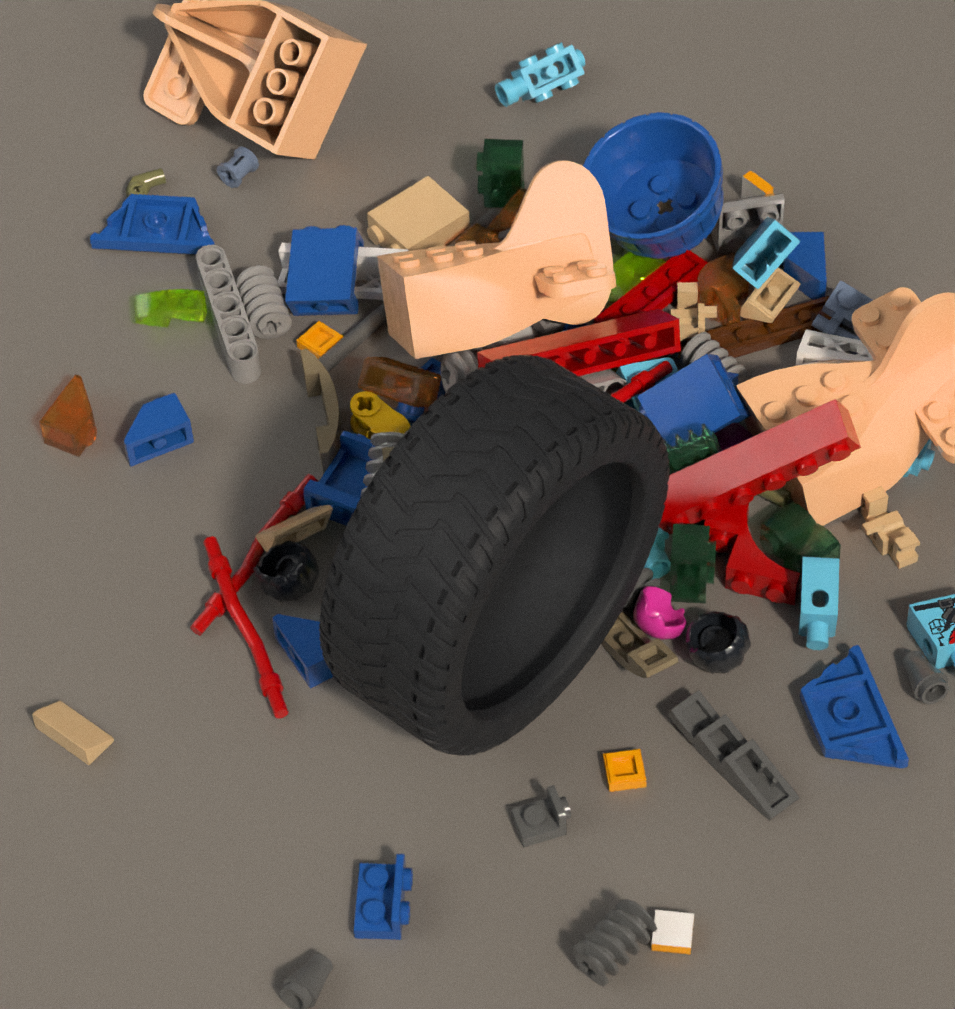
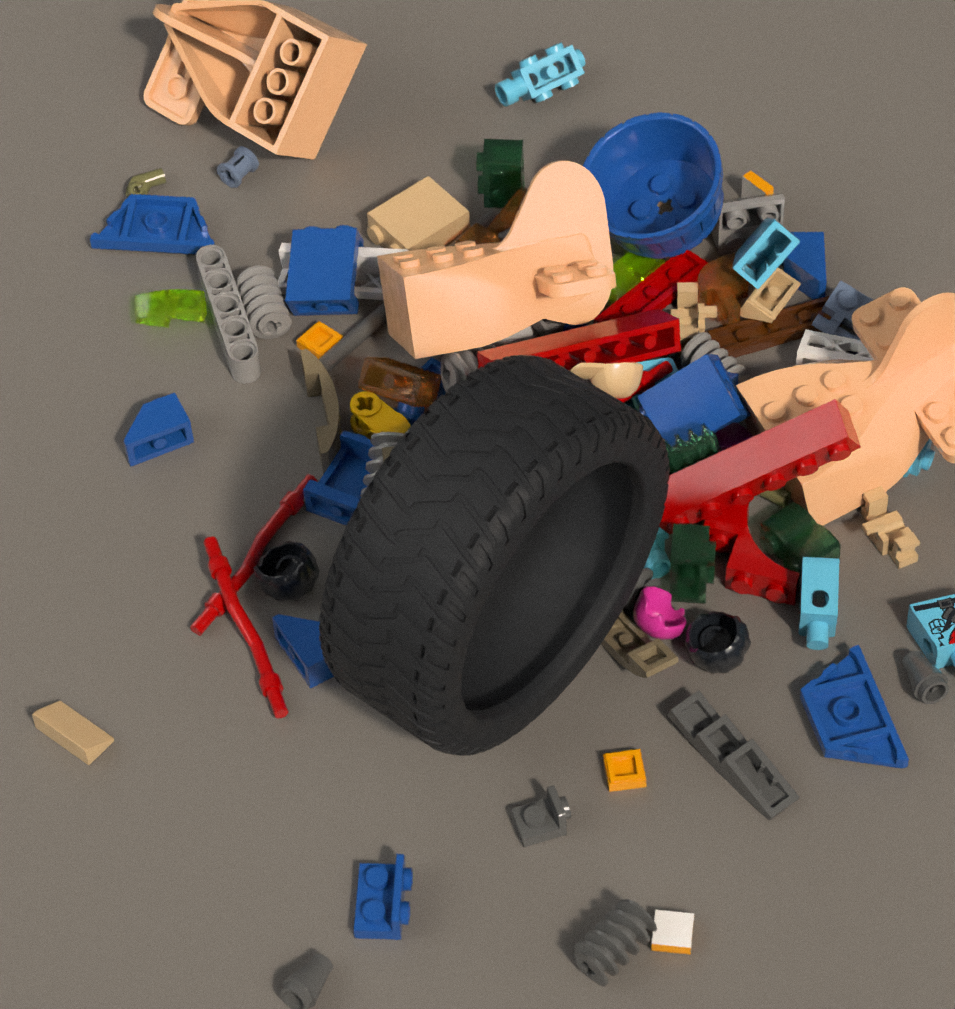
clear orange slope [39,374,97,457] -> none
tan slope [256,505,333,553] -> none
none -> tan cap [569,362,643,399]

